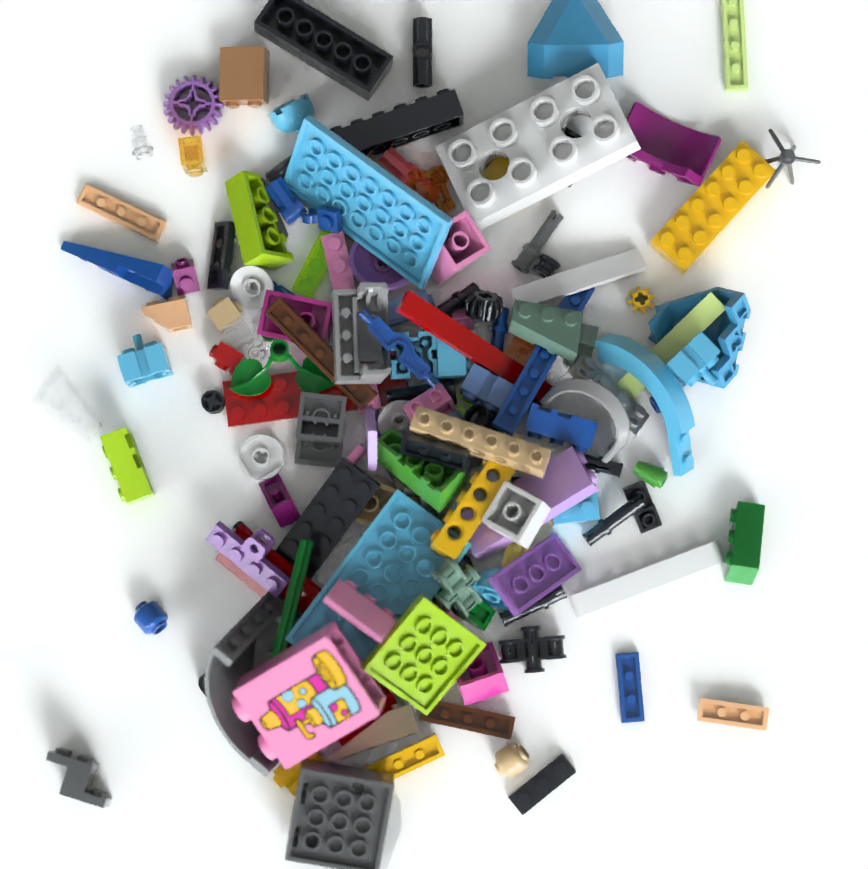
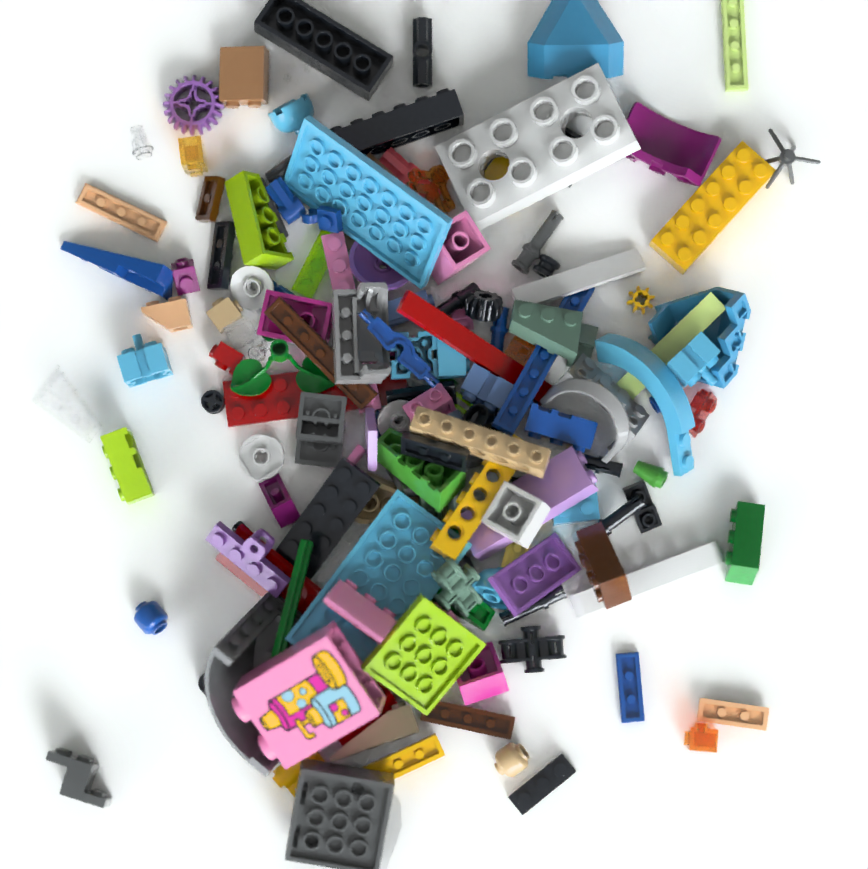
none -> reddish brown plate [195,176,226,222]
none -> reddish brown brick [574,522,632,610]
none -> clear orange brick [683,723,719,753]
none -> clear red hinge [689,389,718,438]

